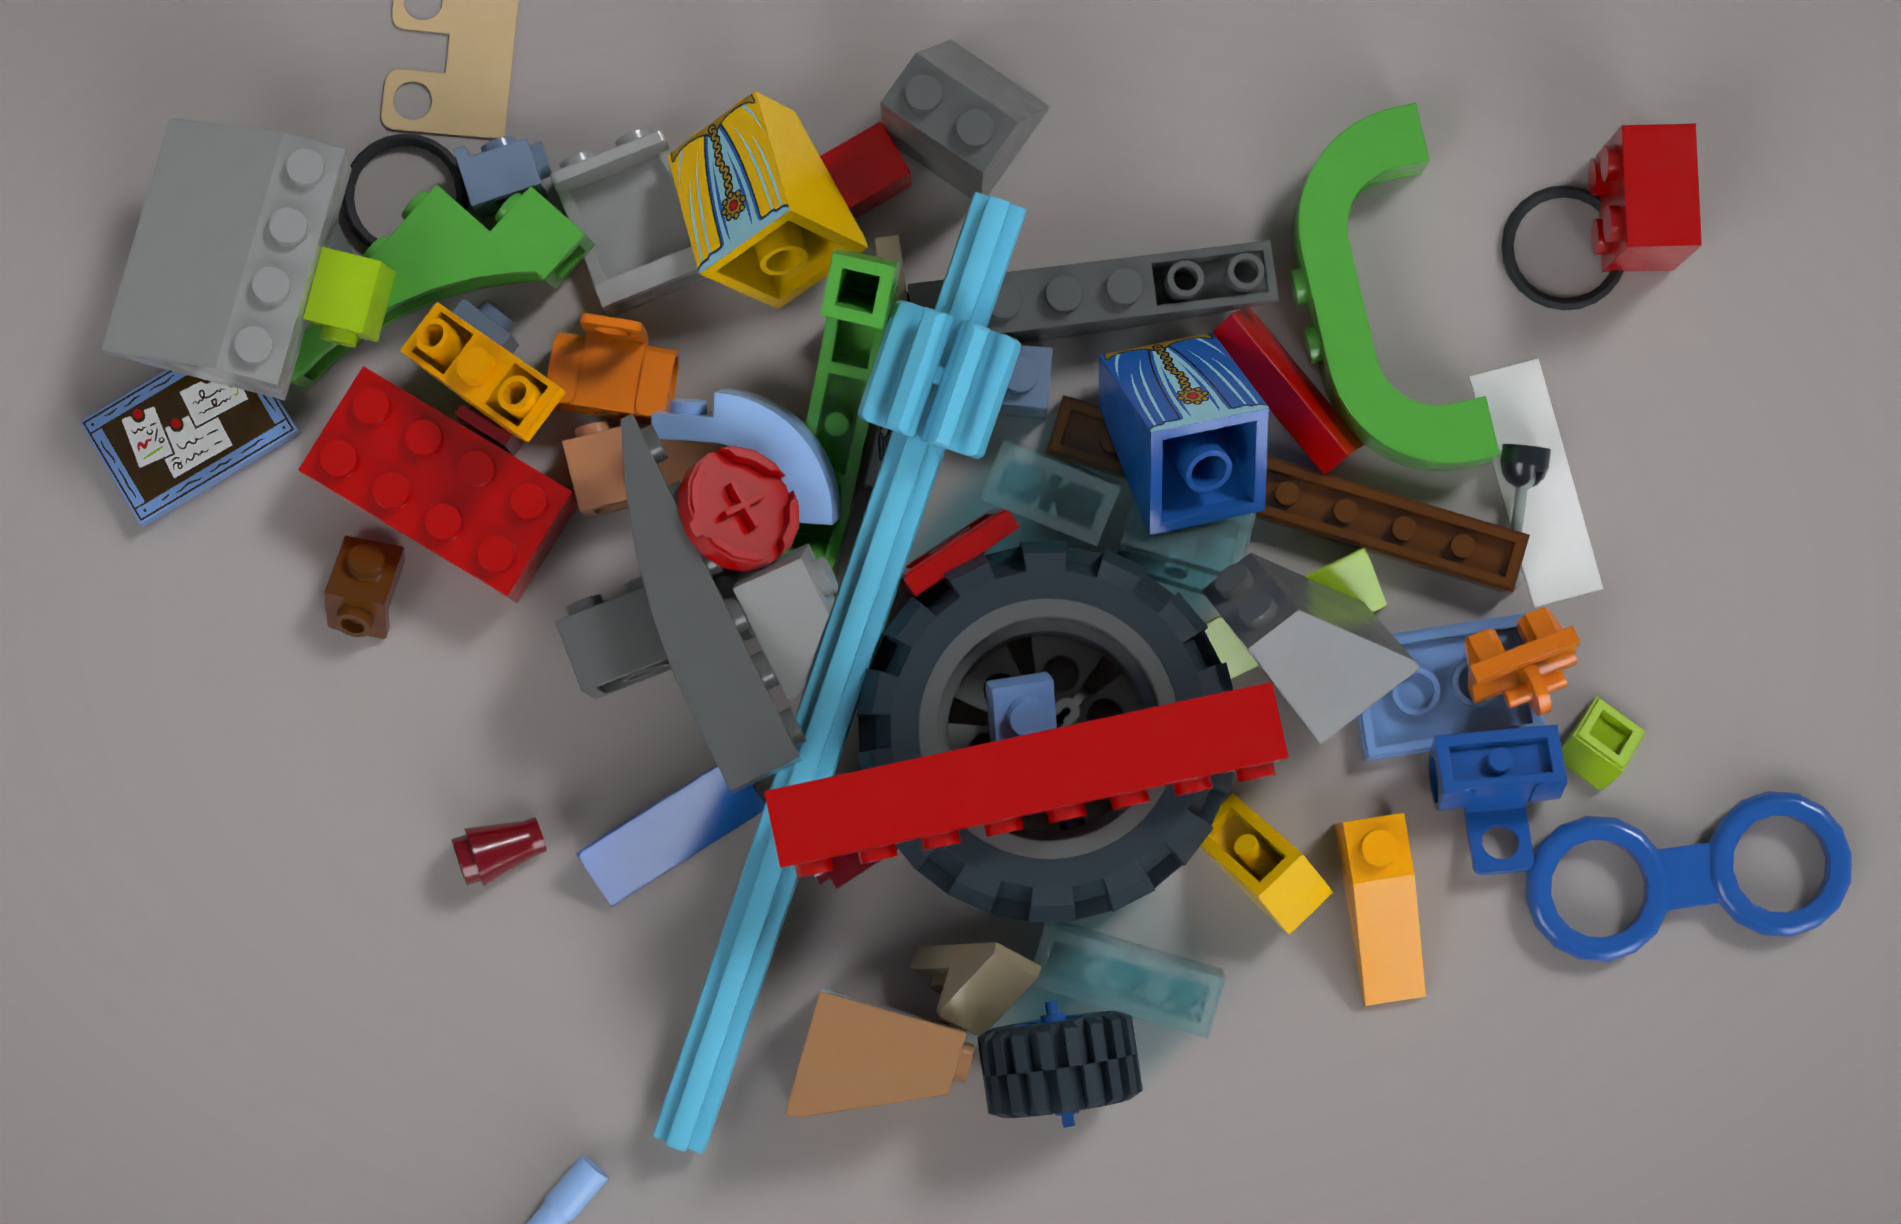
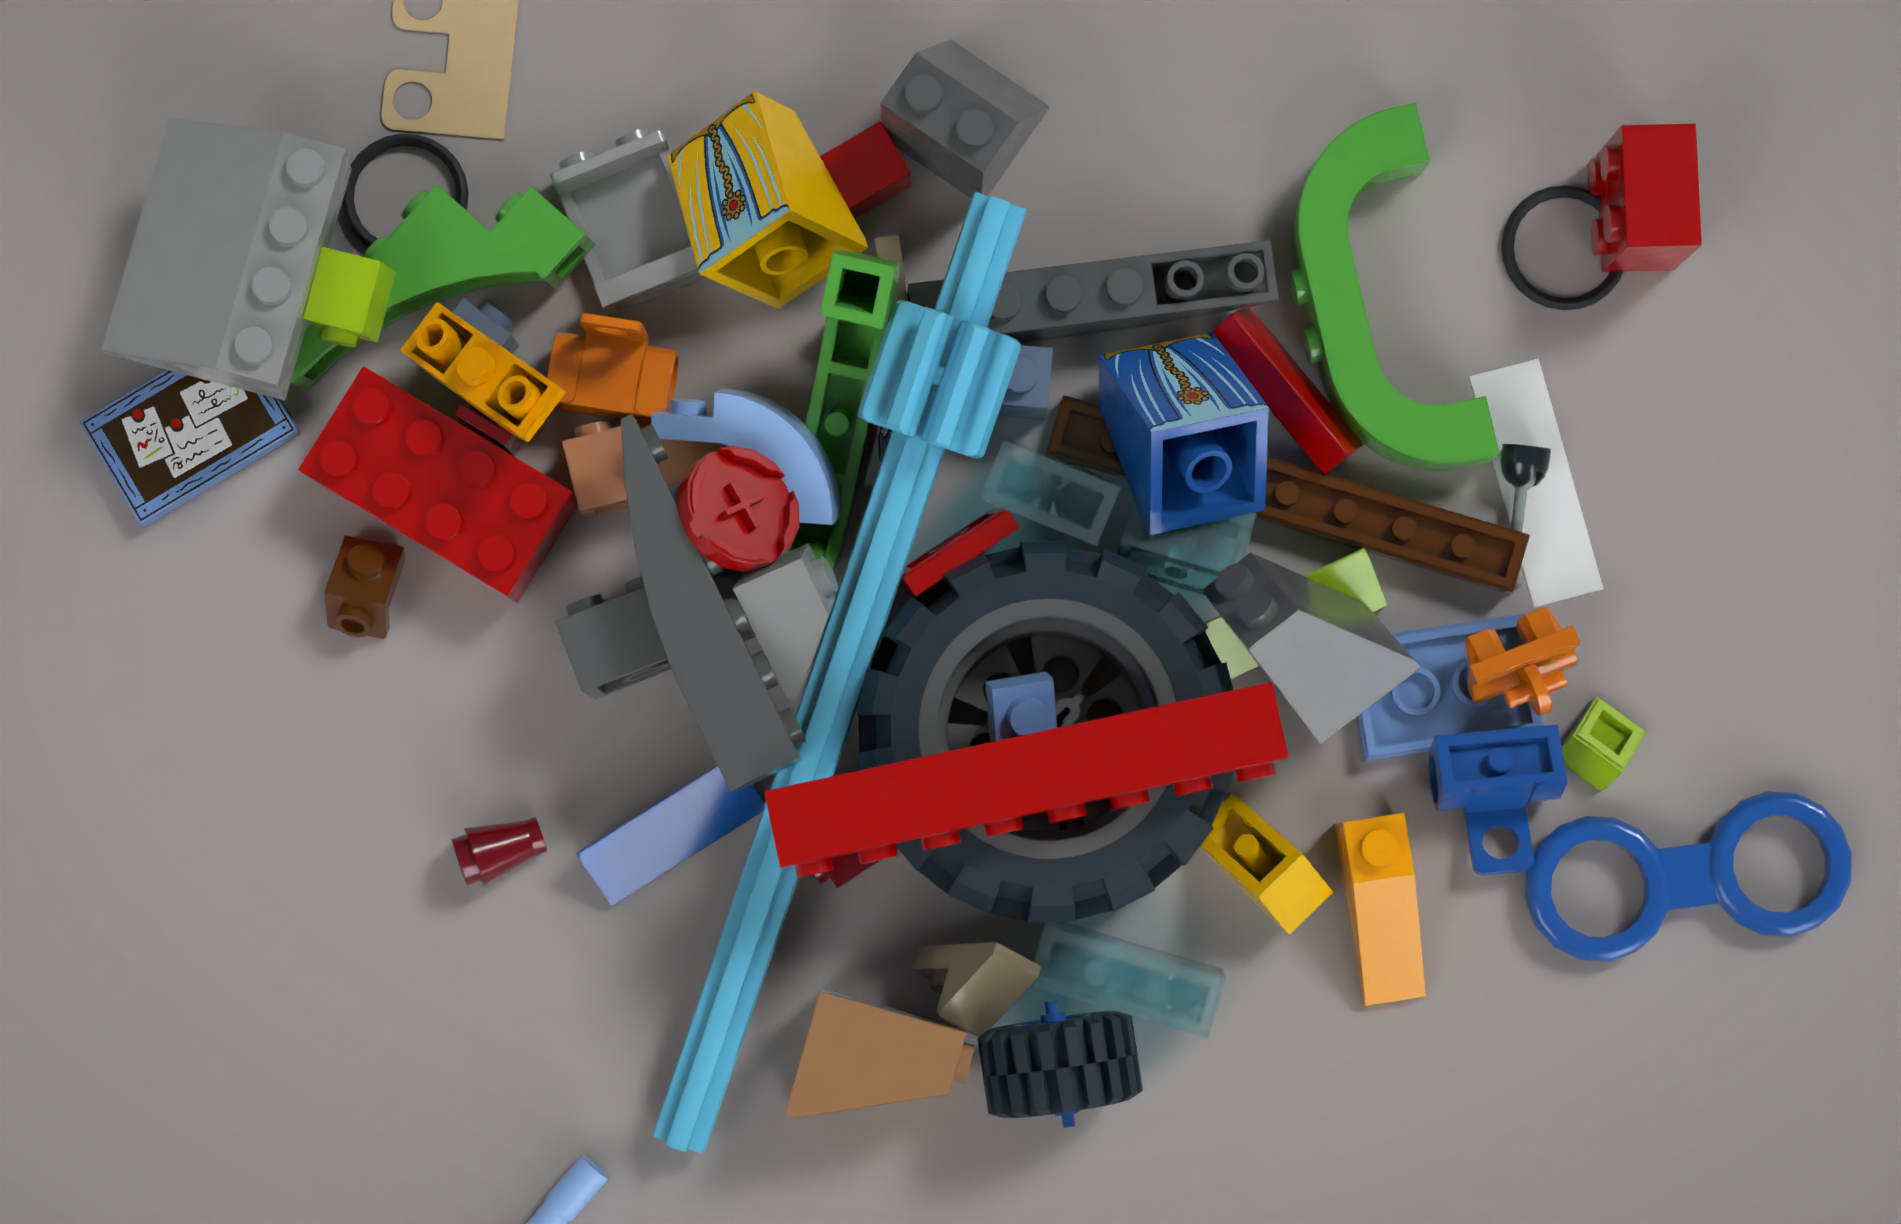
sand blue brick [453,136,552,219] -> none

